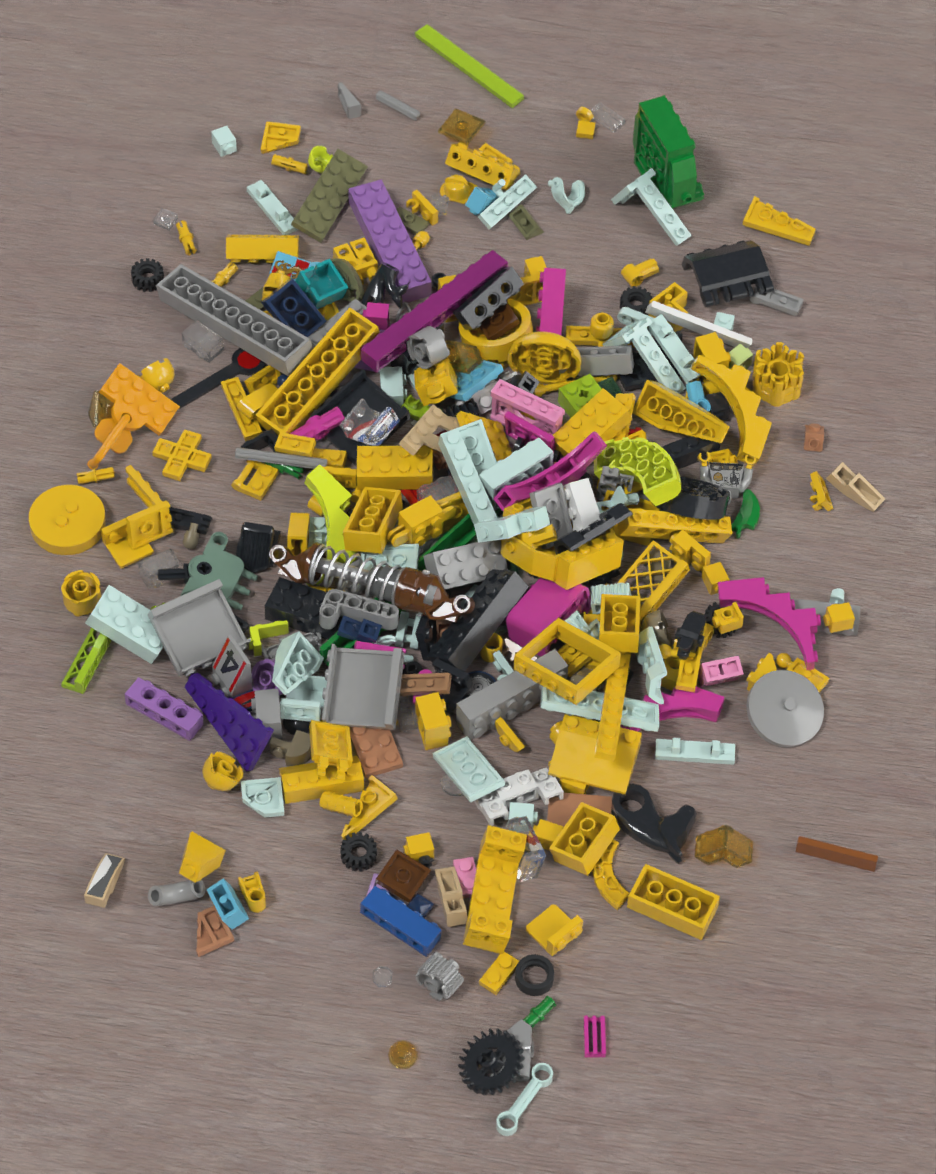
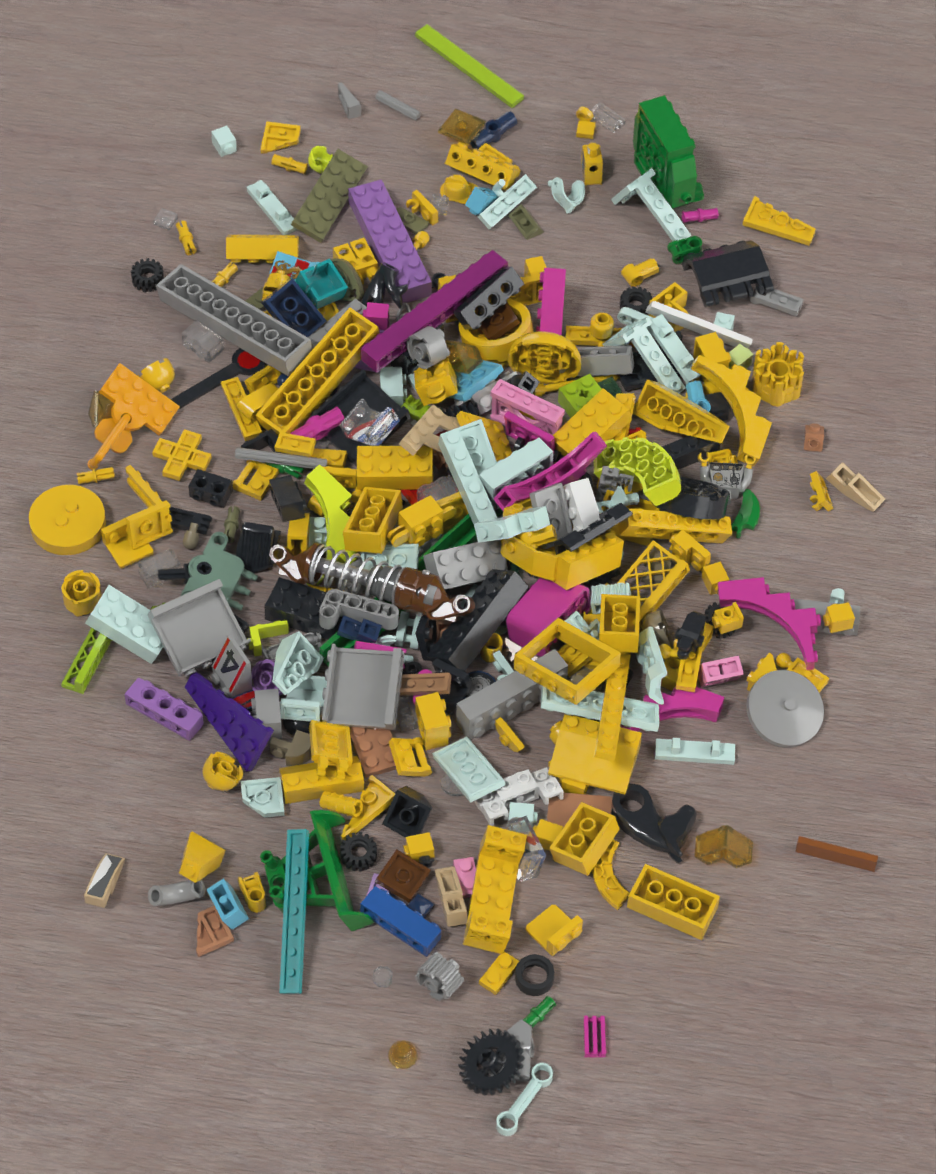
none -> black brick [188,469,233,508]
none -> olive pin [224,506,240,543]
none -> green piece [260,810,374,932]
none -> black brick [269,475,307,522]
none -> teal plate [279,829,309,994]
none -> black slope [382,786,433,838]
none -> yellow plate [388,737,432,777]
none -> dark blue piece [469,111,518,149]
none -> yellow torso [580,143,603,185]
none -> green piece [667,236,702,264]
none -> dark pink pin [681,208,719,223]

